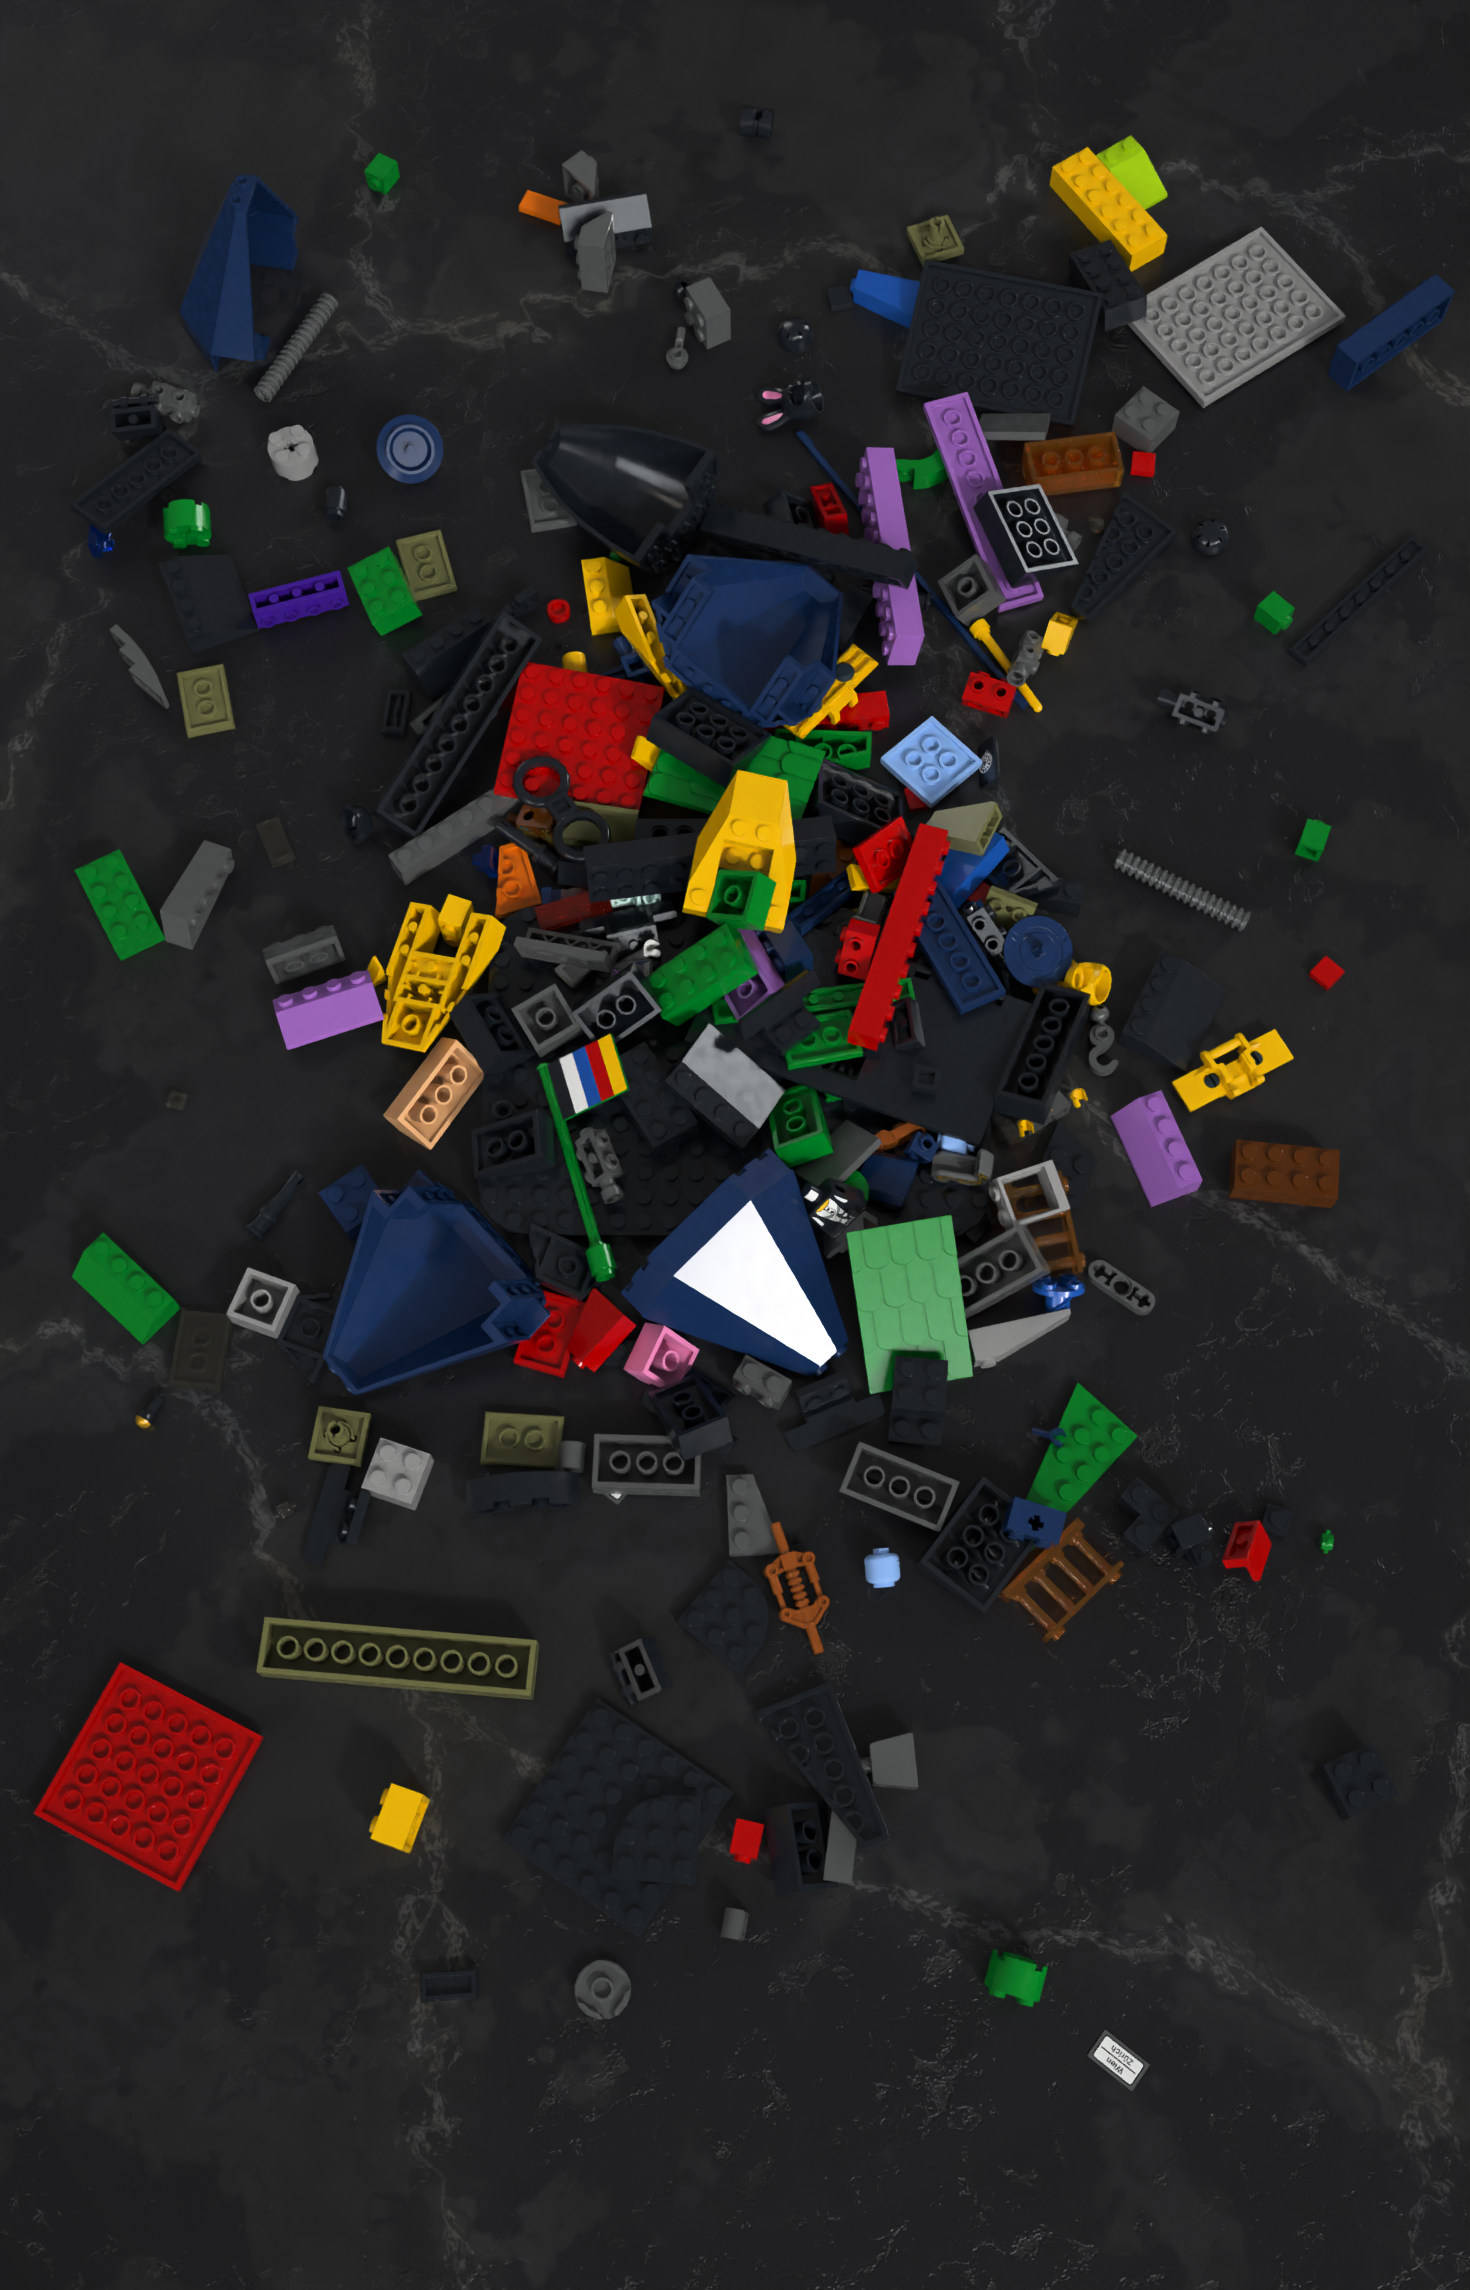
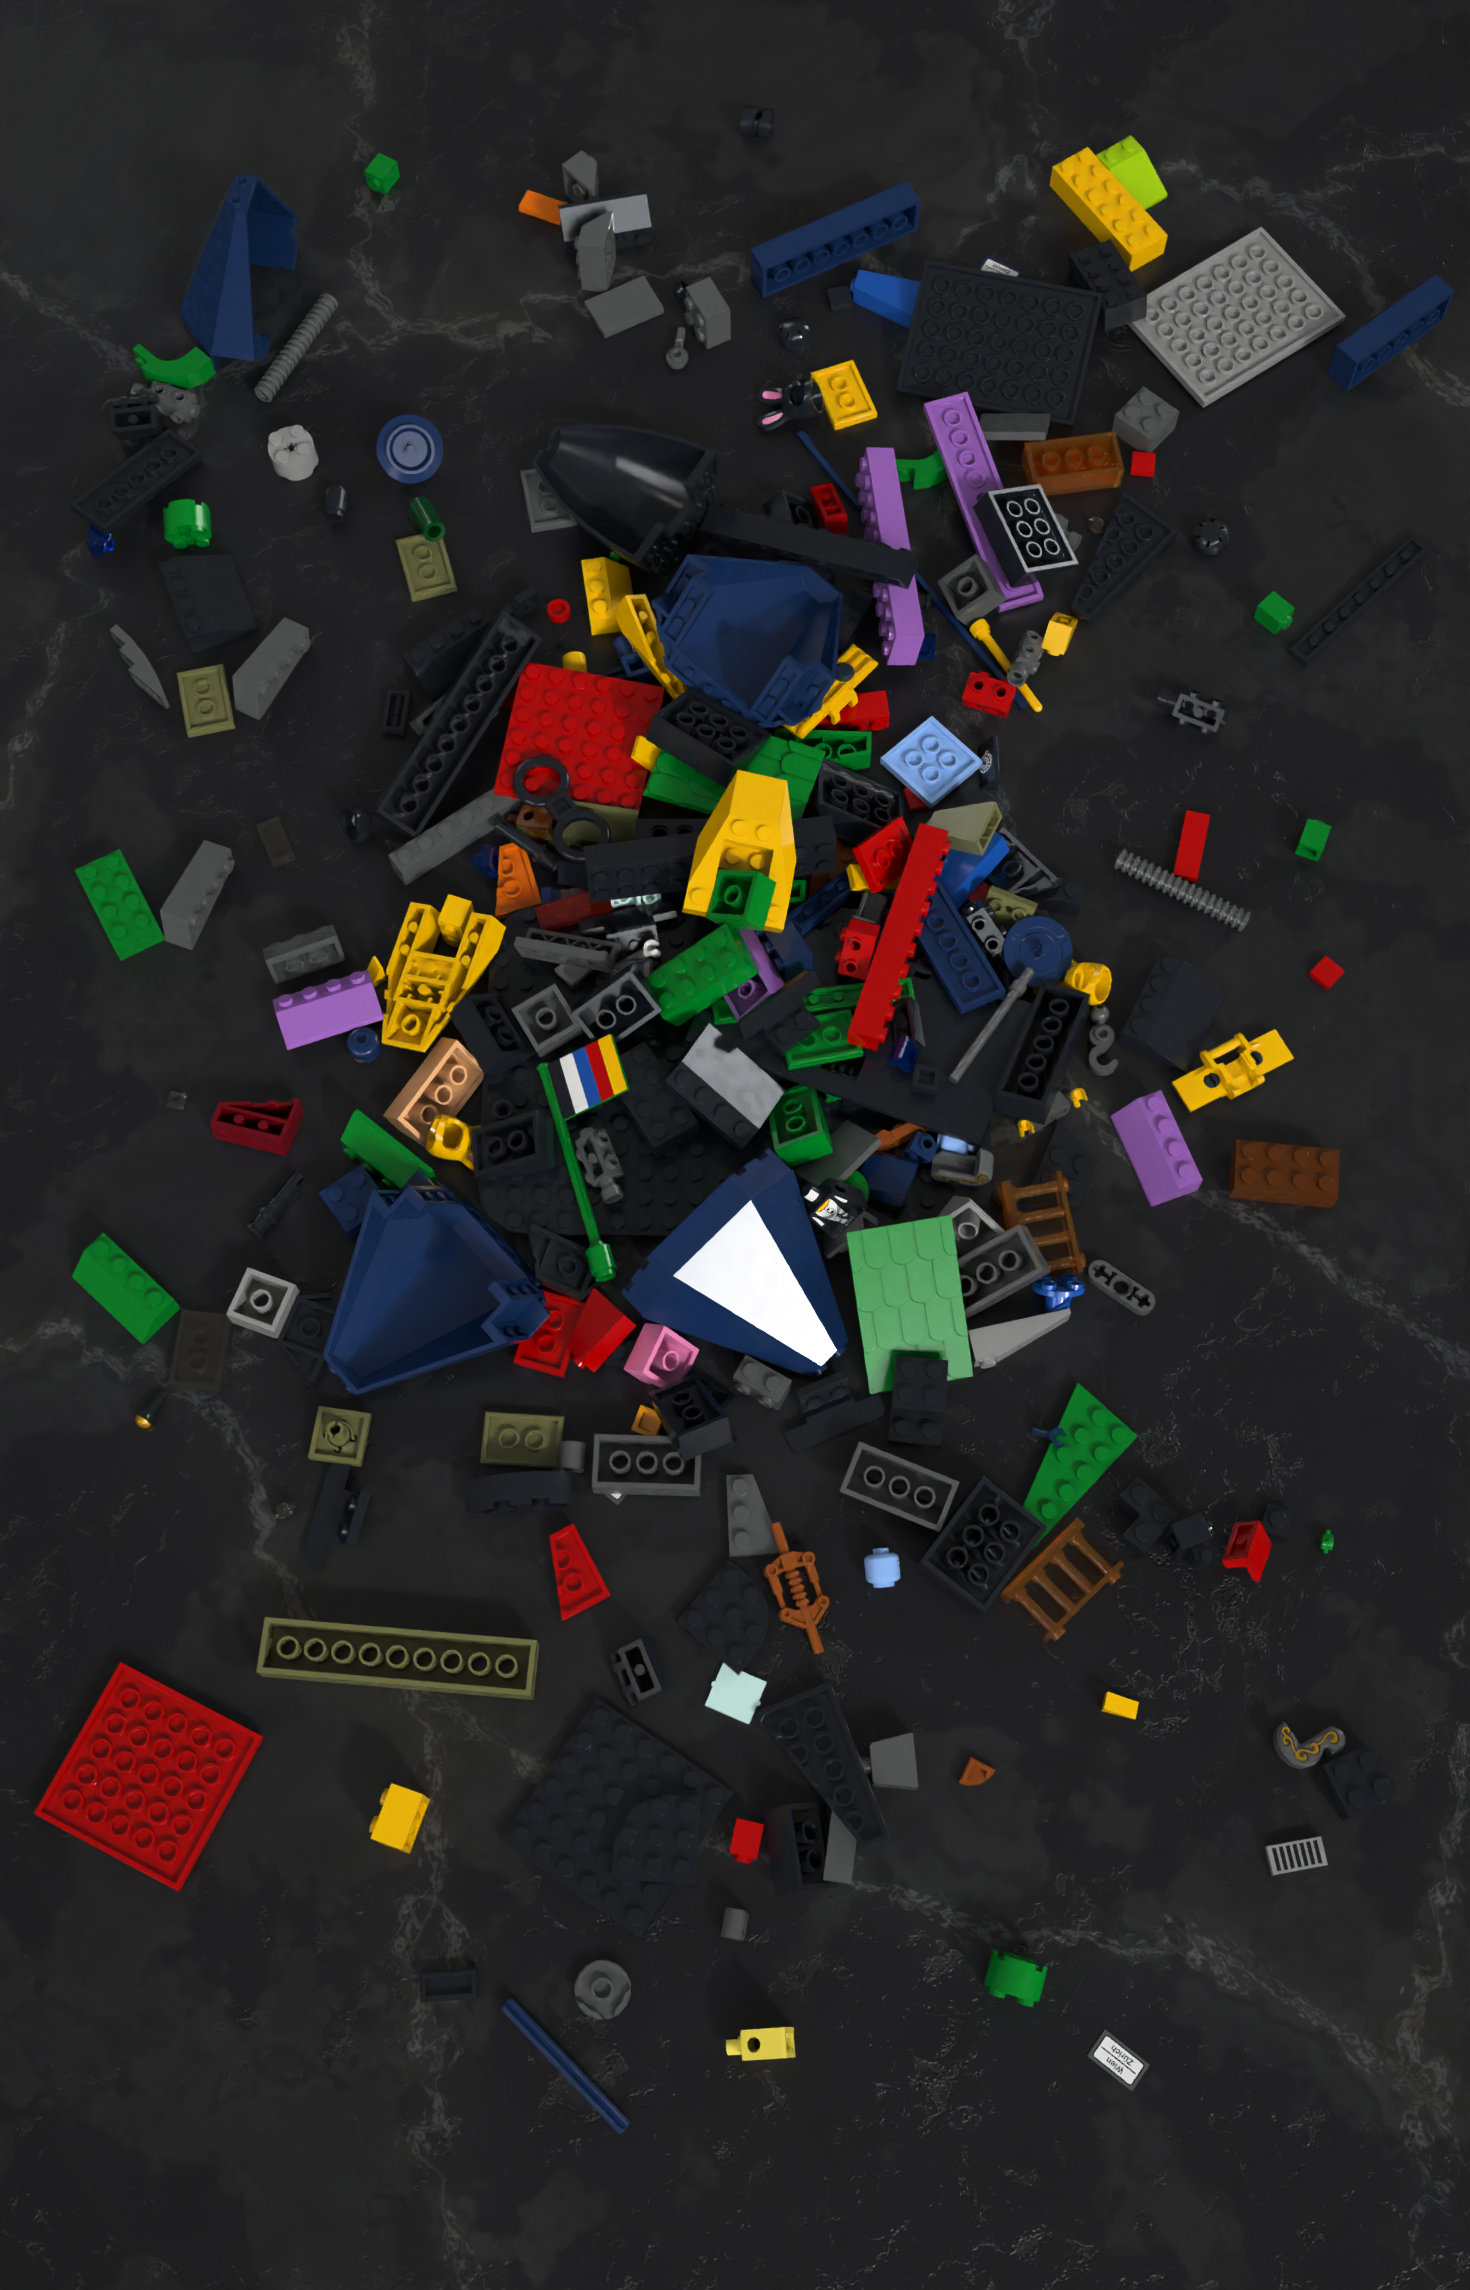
dark purple brick [248,570,349,629] -> none
green brick [347,546,423,636] -> none
light grey brick [361,1438,434,1510] -> none
olive plate [906,214,964,267] -> none
light grey window [989,1160,1070,1231] -> none
dark blue brick [1001,1497,1067,1549] -> none
none -> green arch [132,344,216,390]
none -> dark red wedge [210,1099,304,1156]
none -> dark grey wedge [232,617,311,720]
none -> green slope [340,1109,437,1191]
none -> dark blue head [347,1027,381,1064]
none -> dark green brick [409,496,446,542]
none -> yellow piece [426,1114,481,1172]
none -> dark blue axle [501,1998,630,2134]
none -> red wing [549,1524,611,1622]
none -> dark grey tile [584,276,664,339]
none -> light orange plate [631,1405,663,1436]
none -> light aqua piece [705,1663,767,1725]
none -> light yellow torso [726,2027,795,2061]
none -> dark blue brick [750,181,921,298]
none -> yellow tile [811,360,877,431]
none -> clear blue tile [886,1036,919,1072]
none -> clear blue tile [917,633,936,659]
none -> light grey slope [937,1196,1005,1256]
none -> flat silver bar [949,967,1035,1083]
none -> dark orange tile [958,1757,995,1786]
none -> sticker [977,255,1023,277]
none -> yellow piece [1101,1692,1139,1720]
none -> red tile [1173,810,1210,883]
none -> tile [1265,1836,1328,1876]
none -> dark grey animal [1273,1721,1345,1769]

